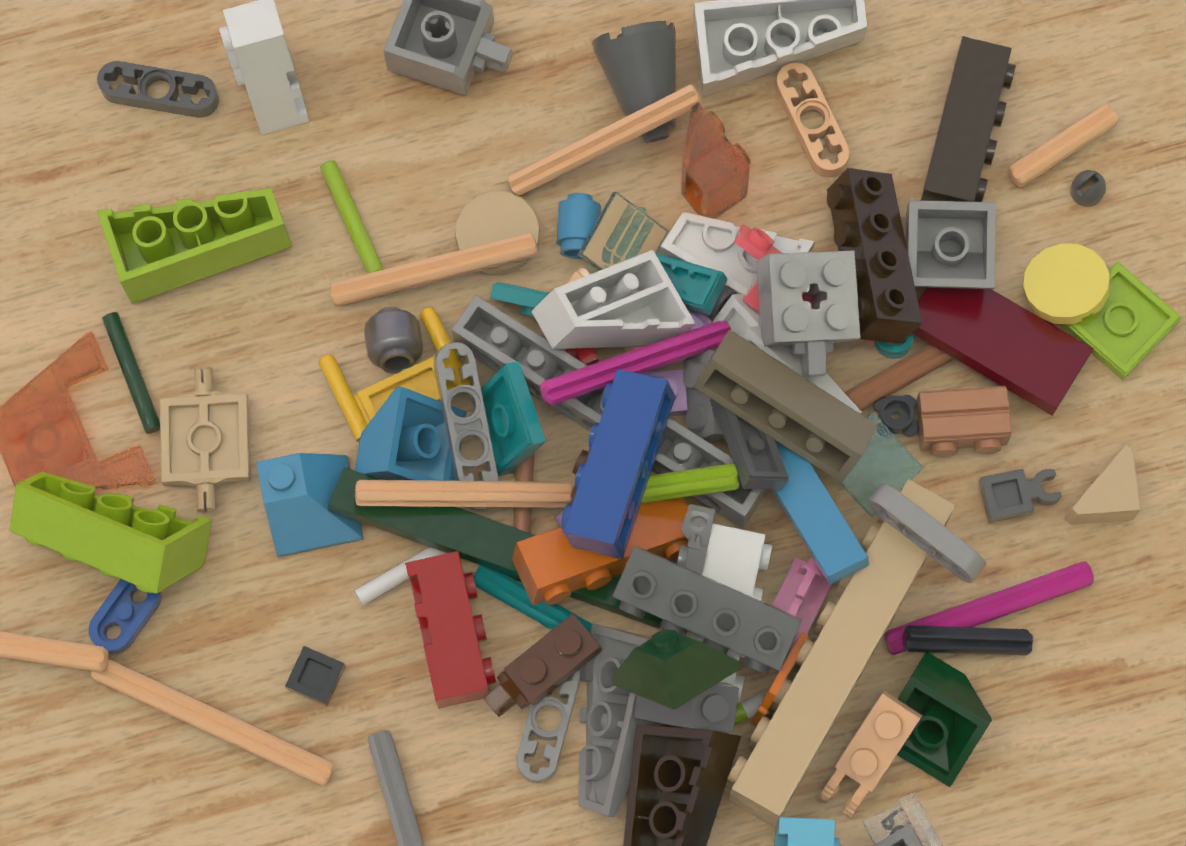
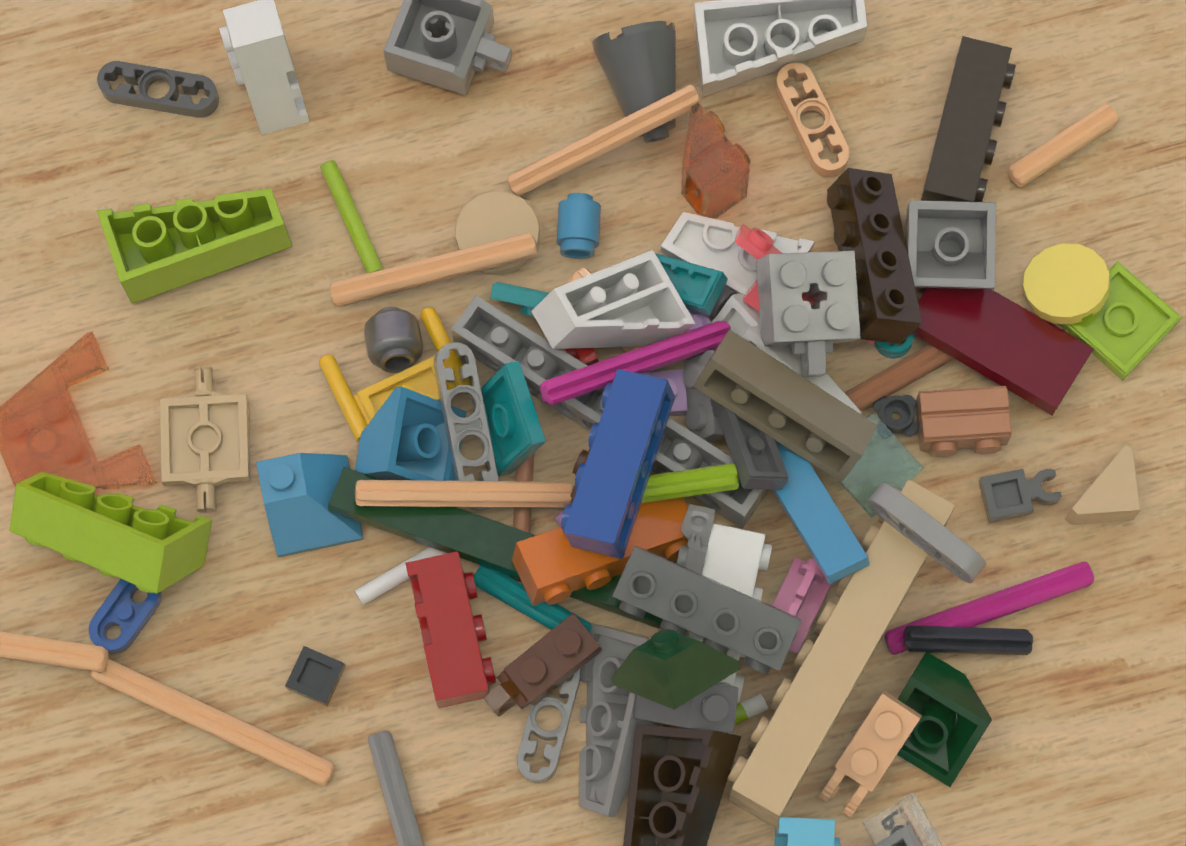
dark green bar [102,312,160,434] -> none
piece [577,192,668,271] -> none
orange piece [750,632,809,727] -> none
dark grey hinge [1070,170,1106,207] -> none

